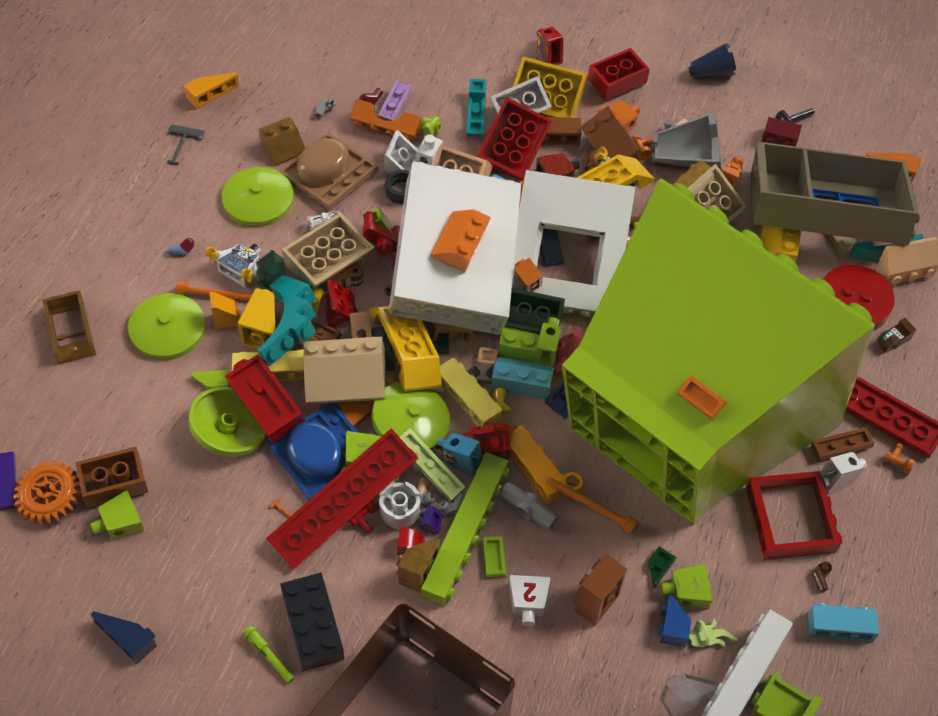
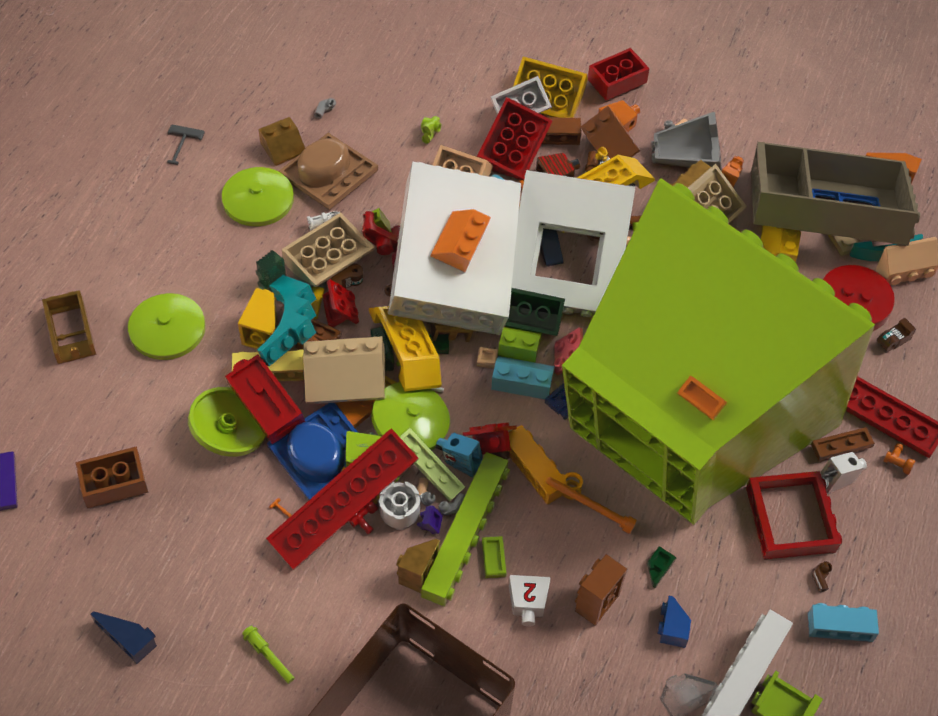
orange gear [13,460,81,525] -> none
lime torso [90,491,144,540] -> none
arm [169,238,195,255] -> none
orange piece [176,281,253,301] -> none
light orange slope [184,72,239,109] -> none
lime tile [191,369,229,390] -> none
torso [204,244,262,288] -> none
light orange slope [209,292,241,330] -> none
black brick [280,572,345,672] -> none
orange arch [350,99,422,141] -> none
medium nougat torso [350,311,372,338] -> none
dark red arm [359,88,383,104] -> none
lavender hinge [378,80,412,121] -> none
white slope [384,130,418,174] -> none
black tyre [385,170,410,204] -> none
red brick [397,527,425,555] -> none
white torso [415,135,443,165] -> none
light yellow brick [440,357,502,429] -> none
teal slope [466,79,487,136] -> none
dark tan tile [473,363,493,384] -> none
yellow arm [492,388,511,416] -> none
light grey piece [499,482,559,531] -> none
orange brick [514,258,543,292] -> none
lime torso [535,317,562,367] -> none
red torso [537,27,564,65] -> none
orange piece [632,135,654,160] -> none
lime torso [660,564,713,609] -> none
dark blue cone [688,43,736,79] -> none
yellowish green piece [689,619,738,648] -> none
dark red brick [761,117,802,147] -> none
black piece [775,108,815,123] -> none

